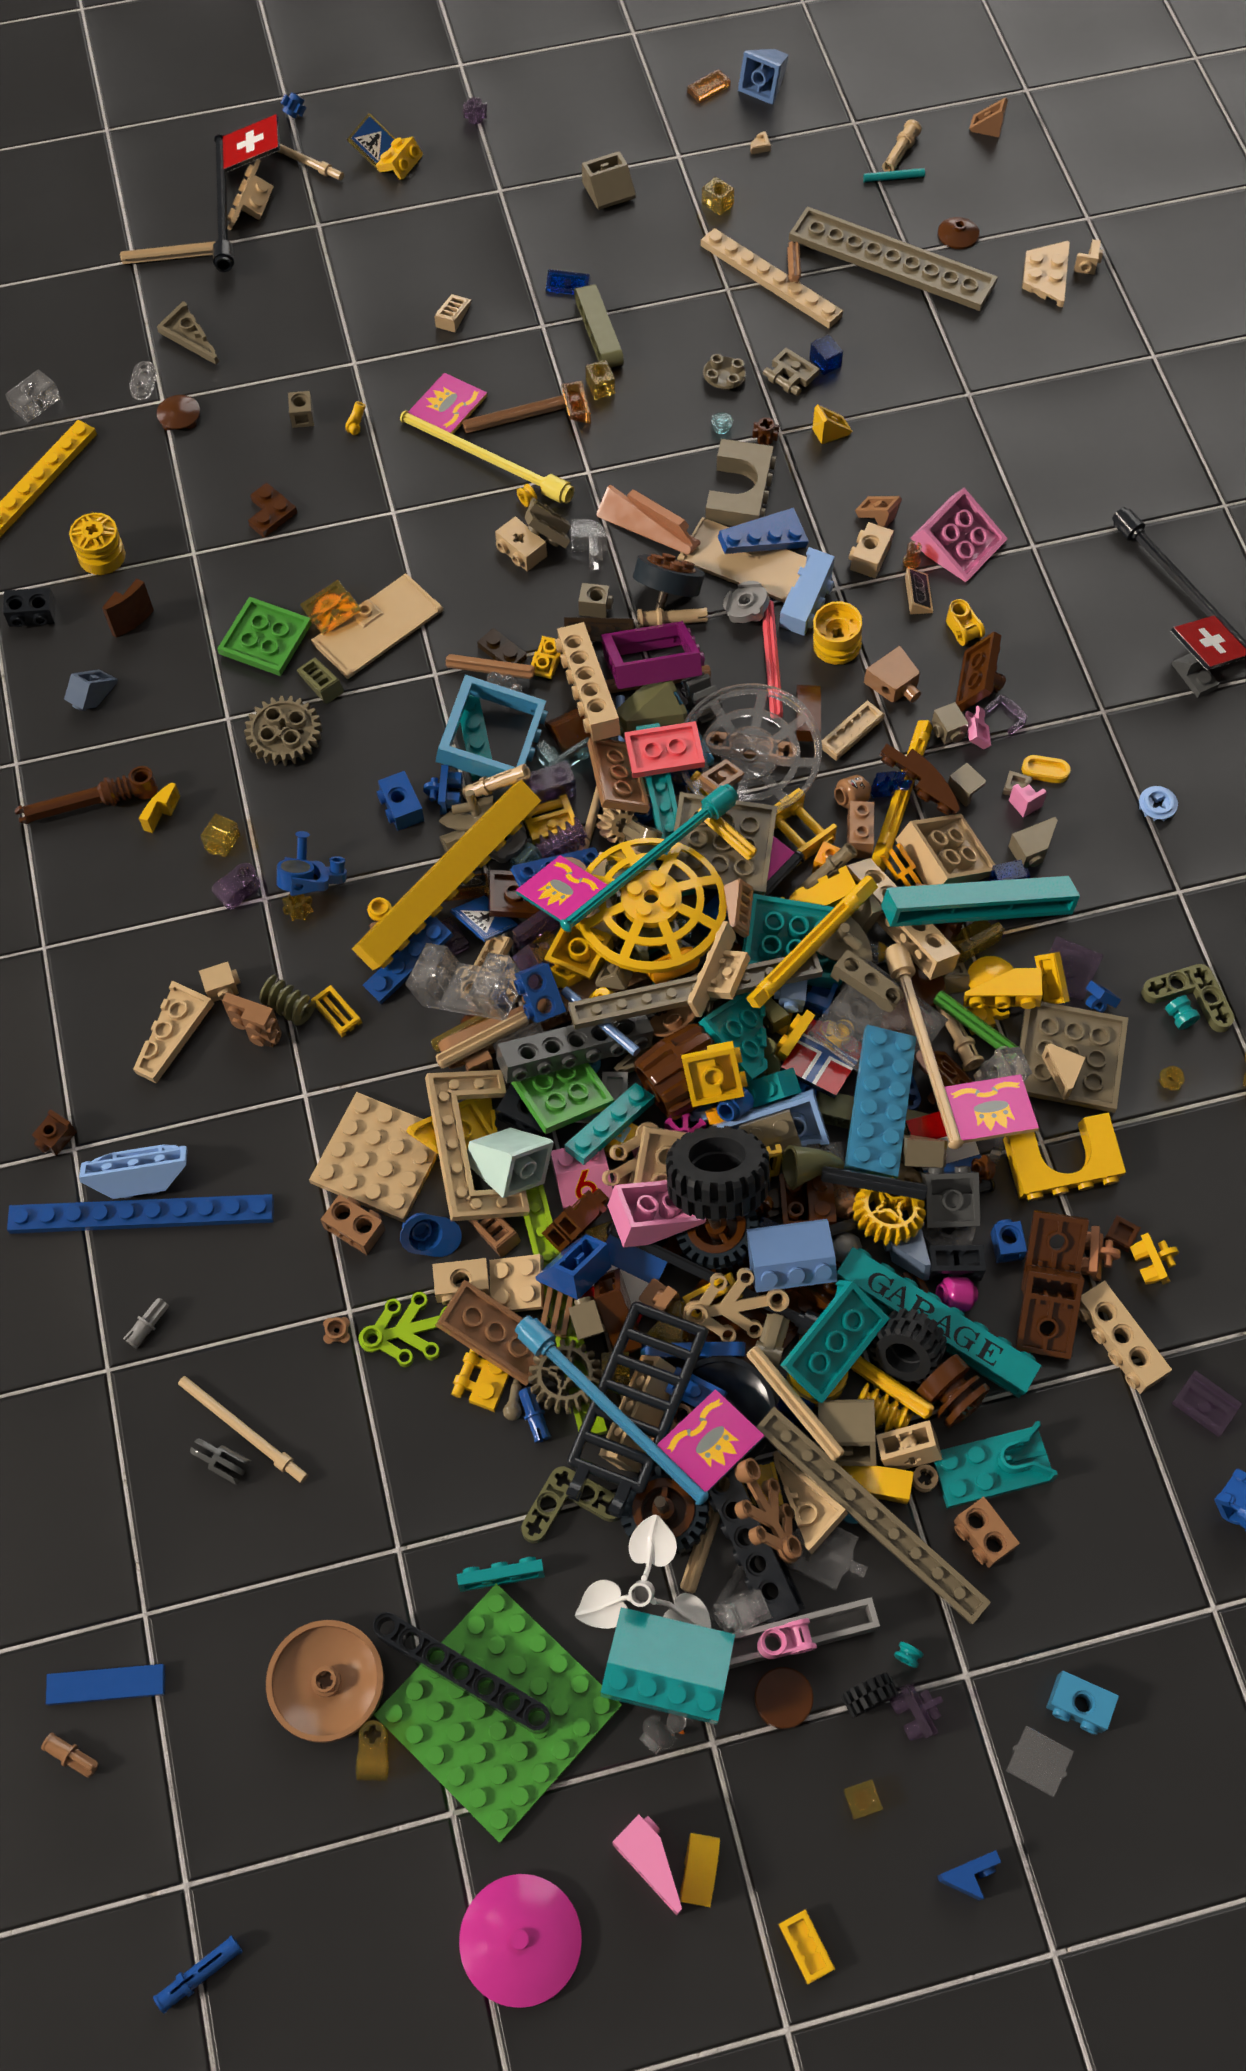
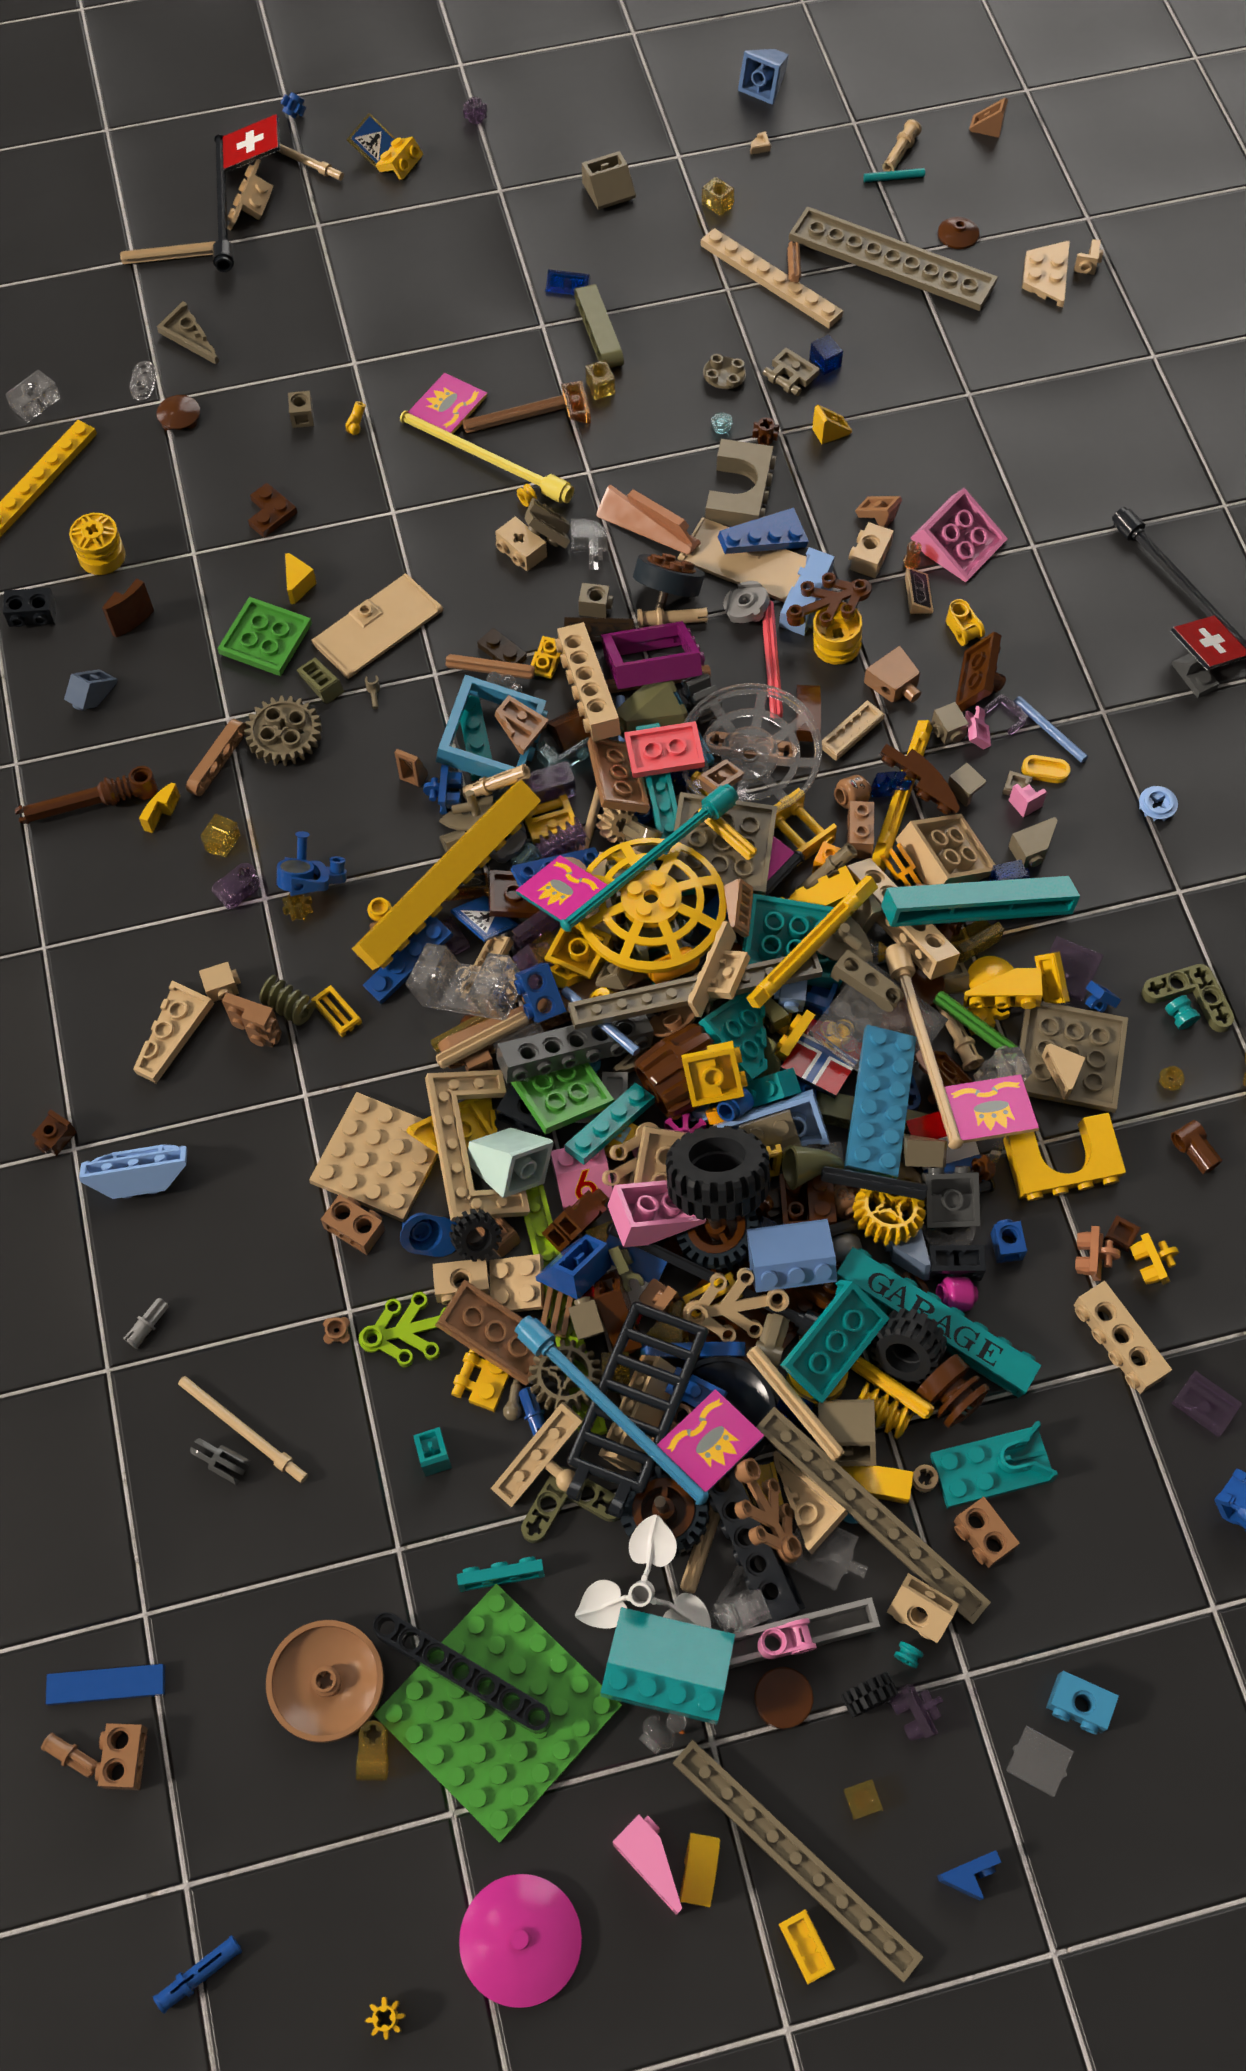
blue plate [7,1194,274,1234] -> none
clear yellow slope [300,580,362,636] -> none
blue brick [376,771,424,831] -> none
tan slope [435,294,471,332] -> none
clear orange tile [687,69,731,103] -> none
tan brick [876,1420,943,1470] -> none
reddish brown bracket [1015,1210,1089,1359] -> none
none -> medium nougat brick [95,1723,148,1790]
none -> medium nougat beam [186,719,246,796]
none -> yellow slope [285,553,317,604]
none -> dark tan hand [365,675,380,709]
none -> yellow gear [365,1997,406,2040]
none -> medium nougat slope [394,749,428,787]
none -> teal slope [413,1427,452,1477]
none -> black tyre [449,1209,502,1262]
none -> tan plate [491,1402,584,1507]
none -> medium nougat wing [495,695,548,755]
none -> olive plate [608,1245,645,1292]
none -> dark tan plate [673,1740,923,1982]
none -> reddish brown plant [786,573,872,628]
none -> tan brick [887,1573,959,1643]
none -> medium blue bar [1013,696,1088,763]
none -> reddish brown piece [1171,1120,1223,1174]

